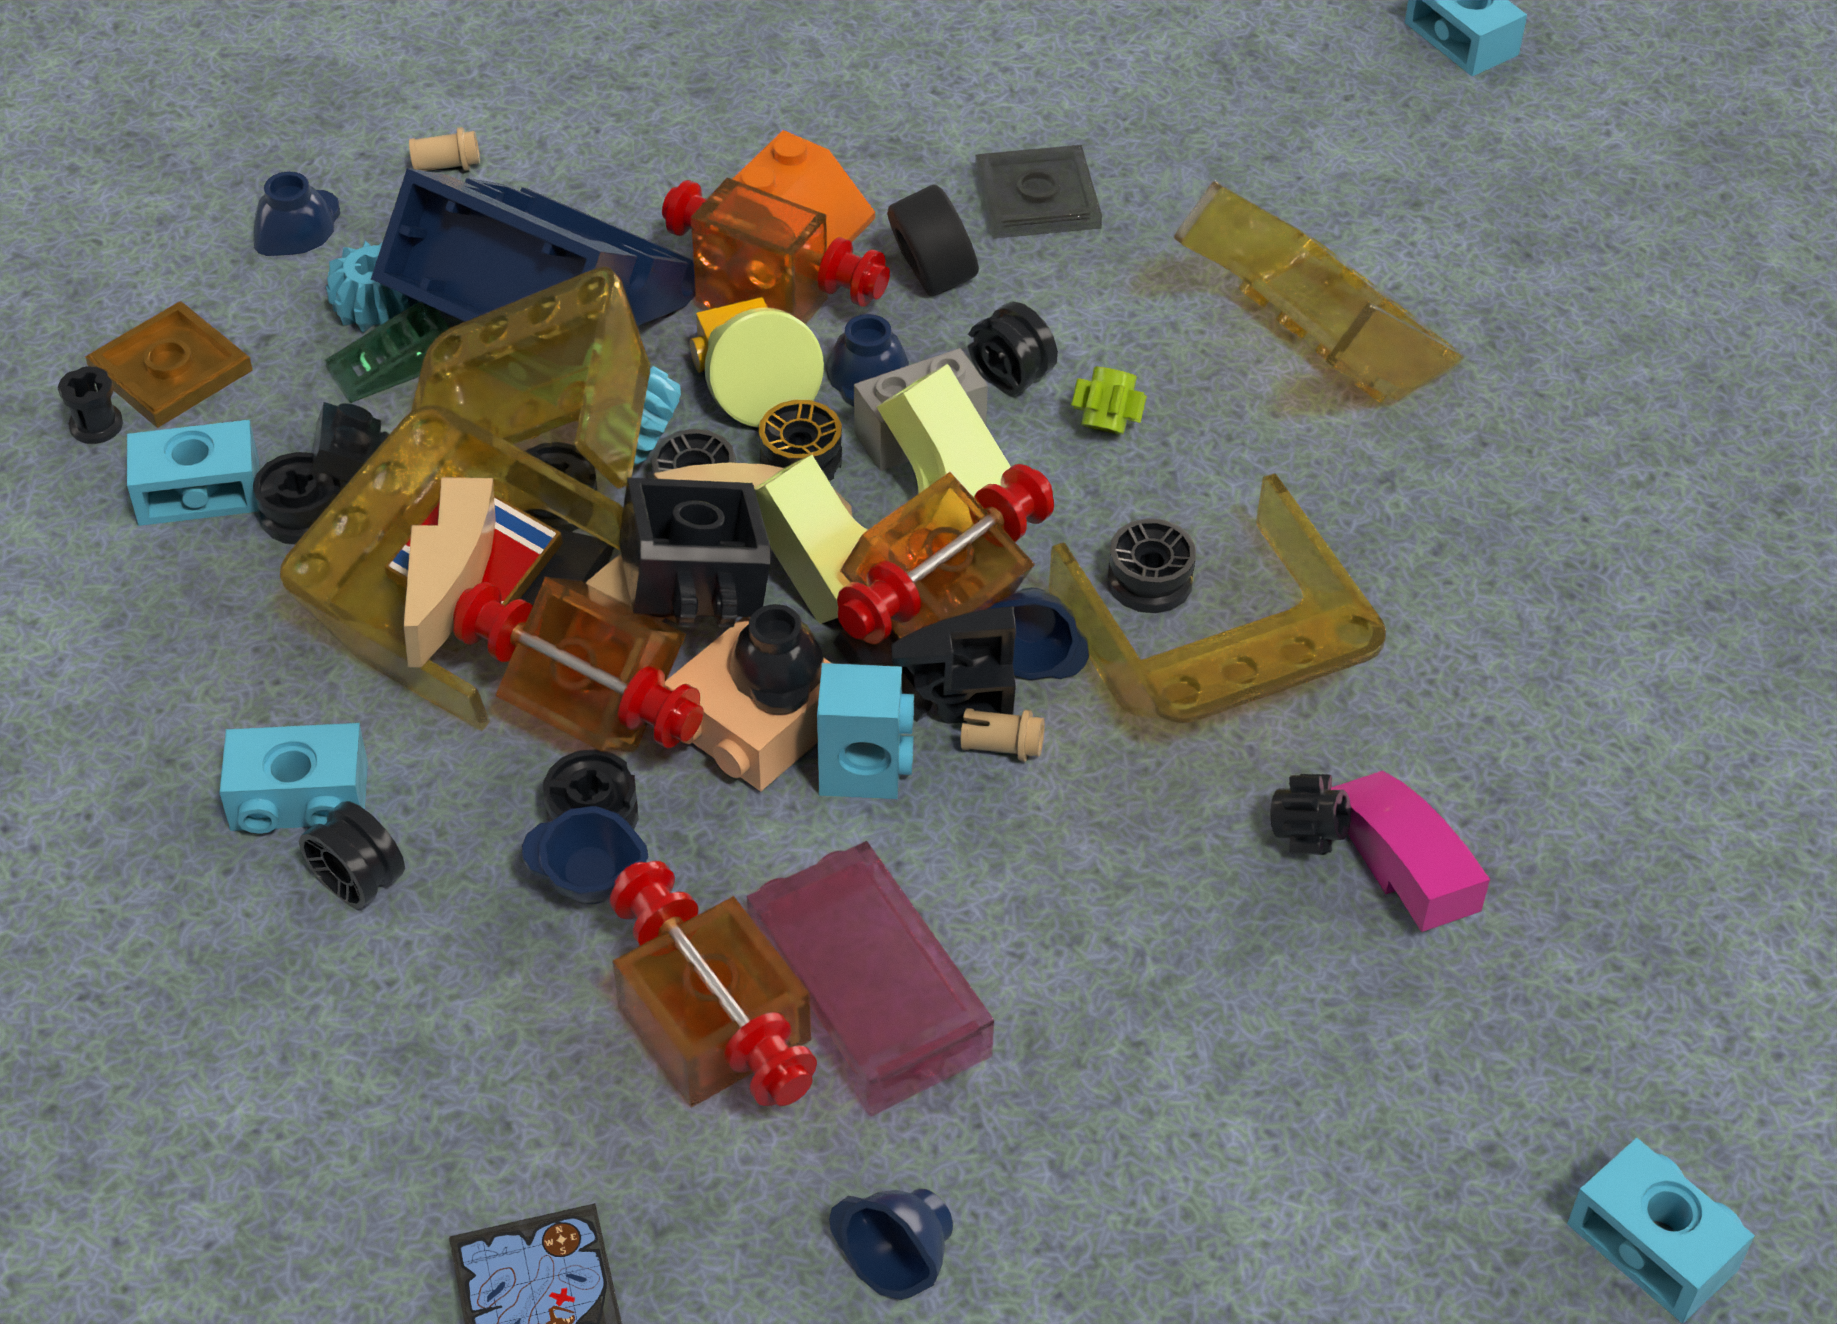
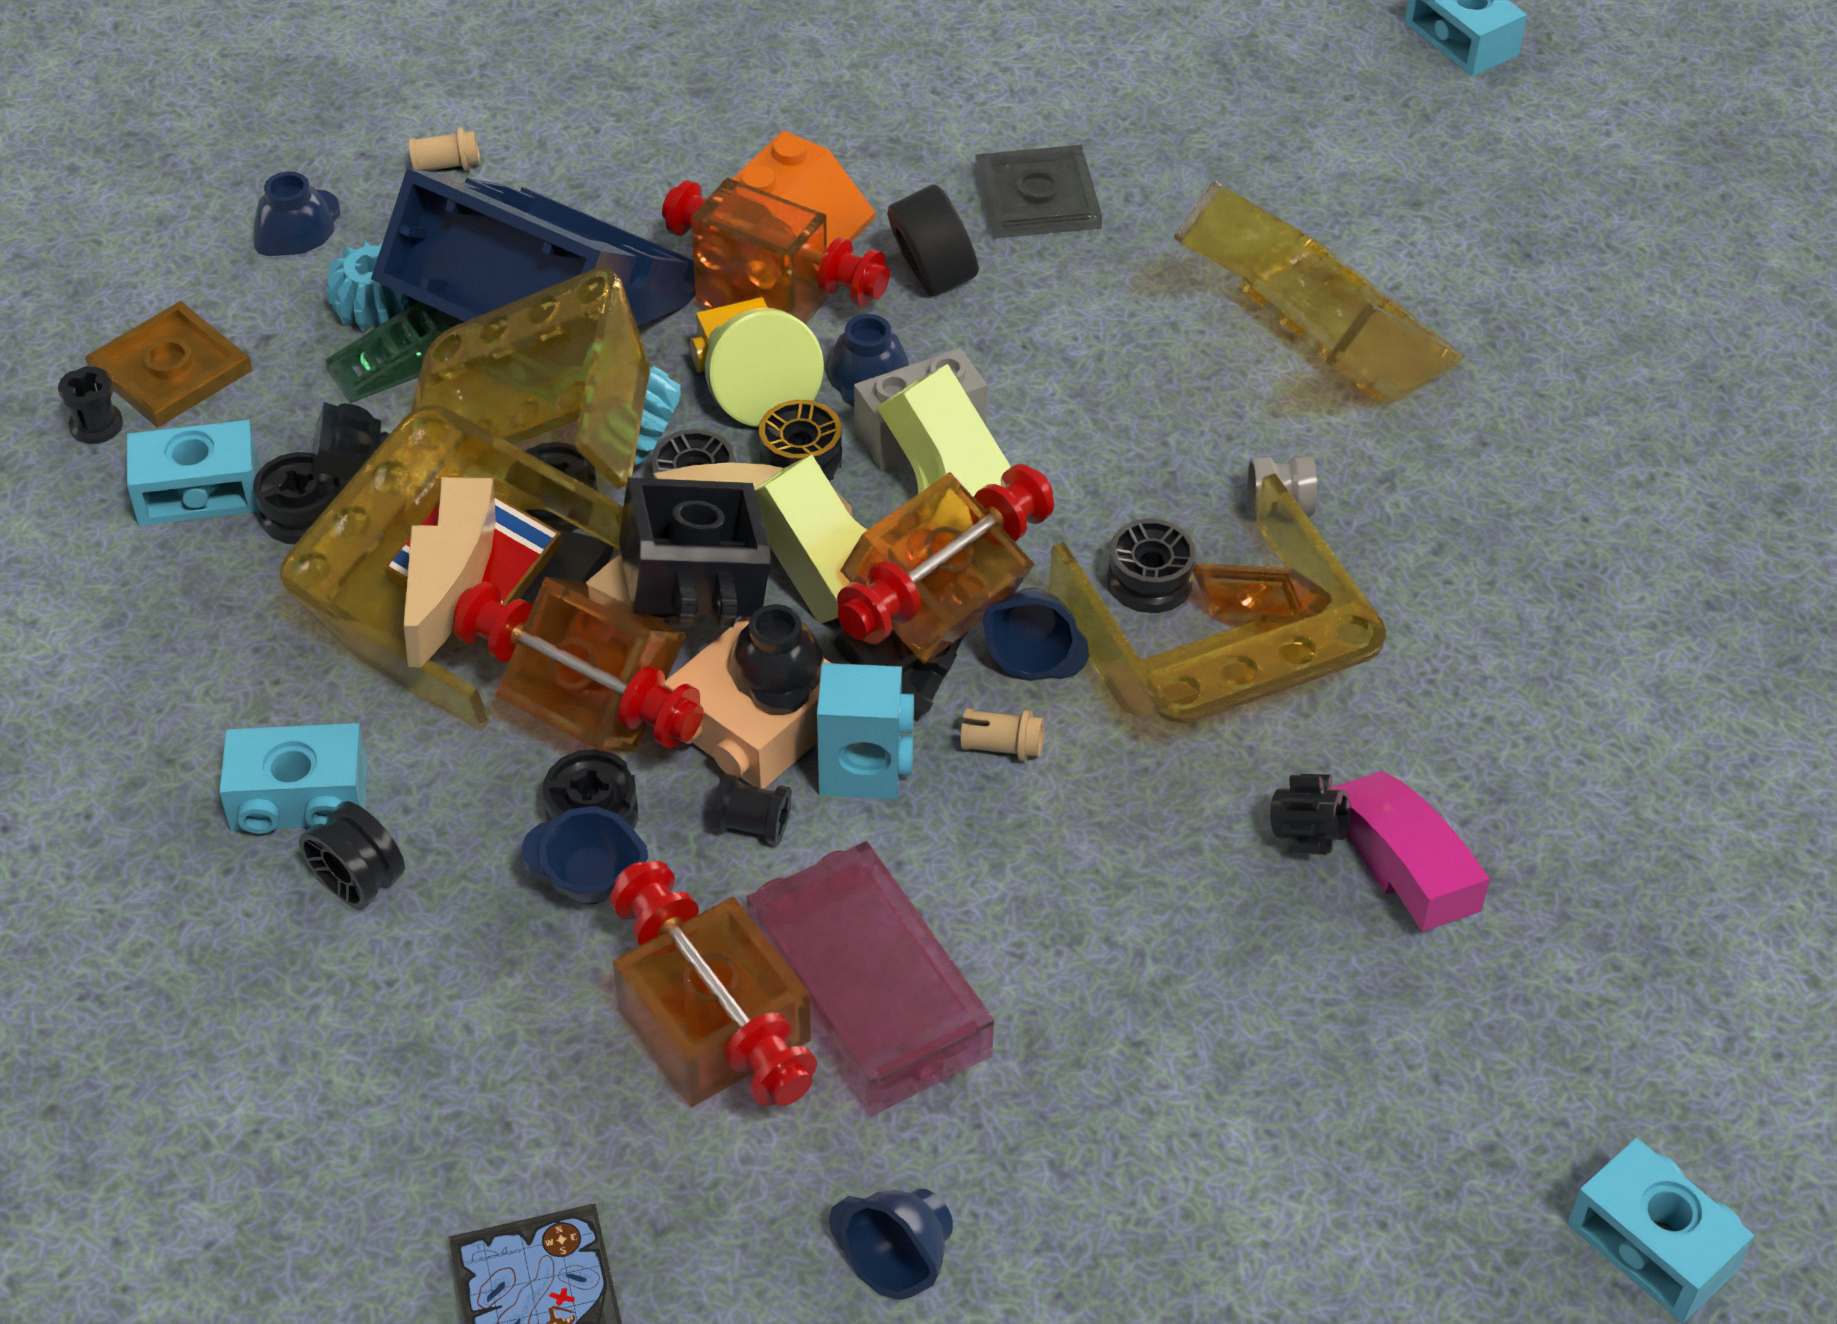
black slope [891,606,1016,724] -> none
black wheel [967,301,1058,396] -> none
lime gear [1071,366,1147,435] -> none
none -> black bush [711,773,792,845]
none -> clear orange slope [1191,563,1332,625]
none -> light grey wheel [1247,456,1317,518]

